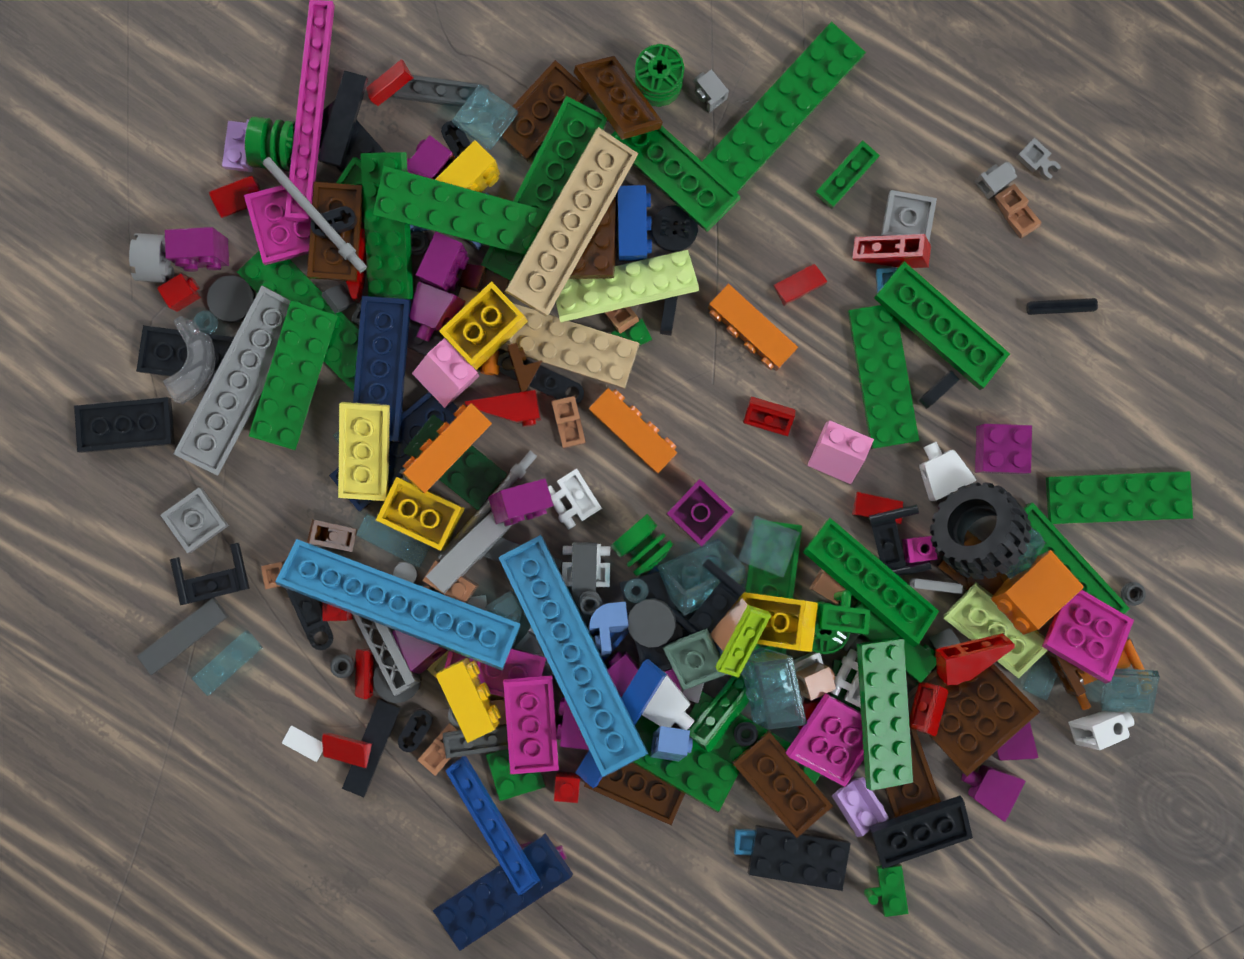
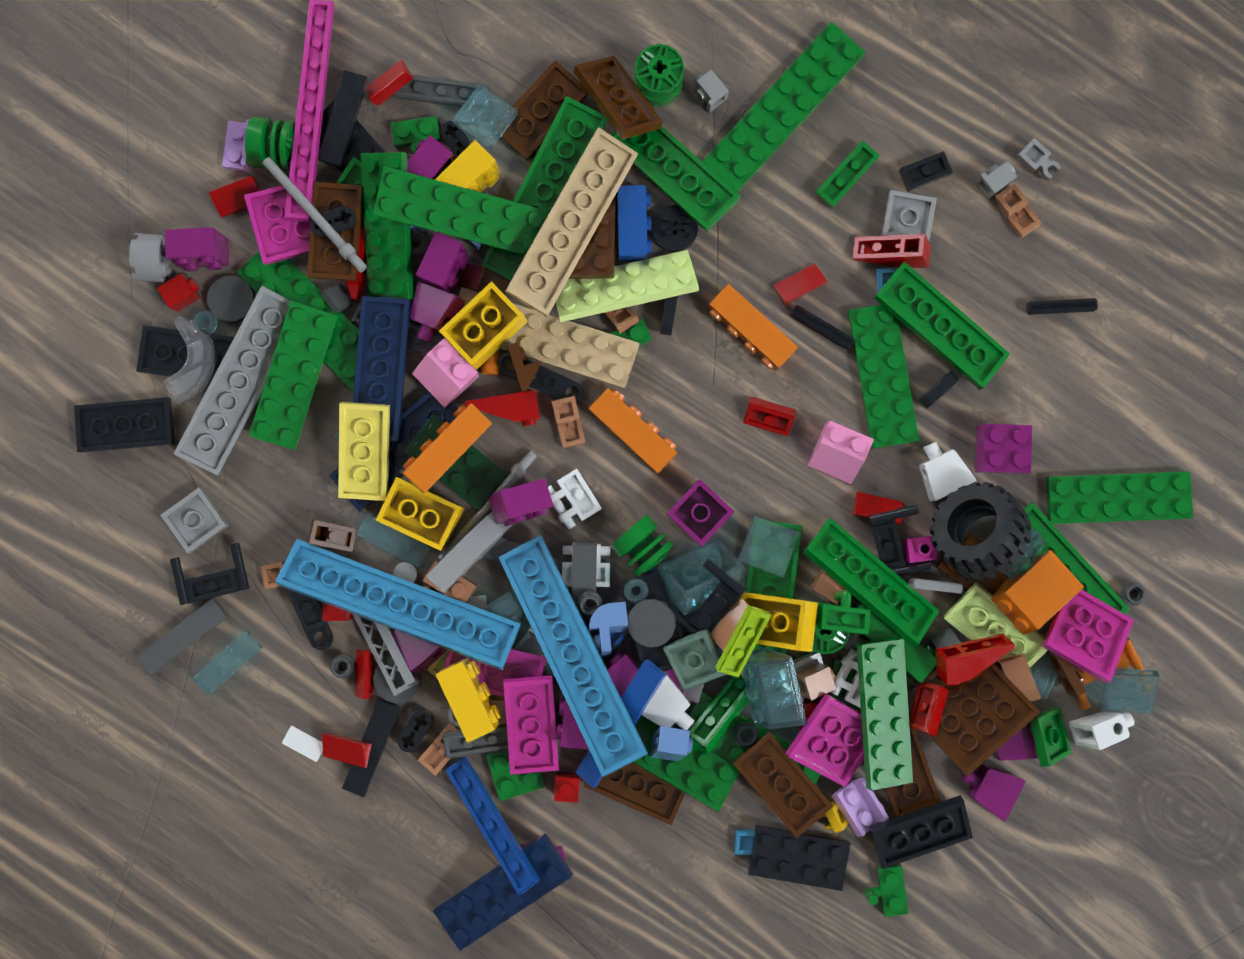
none -> green plate [391,116,441,154]
none -> black axle [790,305,855,350]
none -> yellow tile [821,801,848,833]
none -> black plate [899,151,953,192]
none -> nougat slope [1000,653,1041,701]
none -> green plate [1030,706,1072,767]

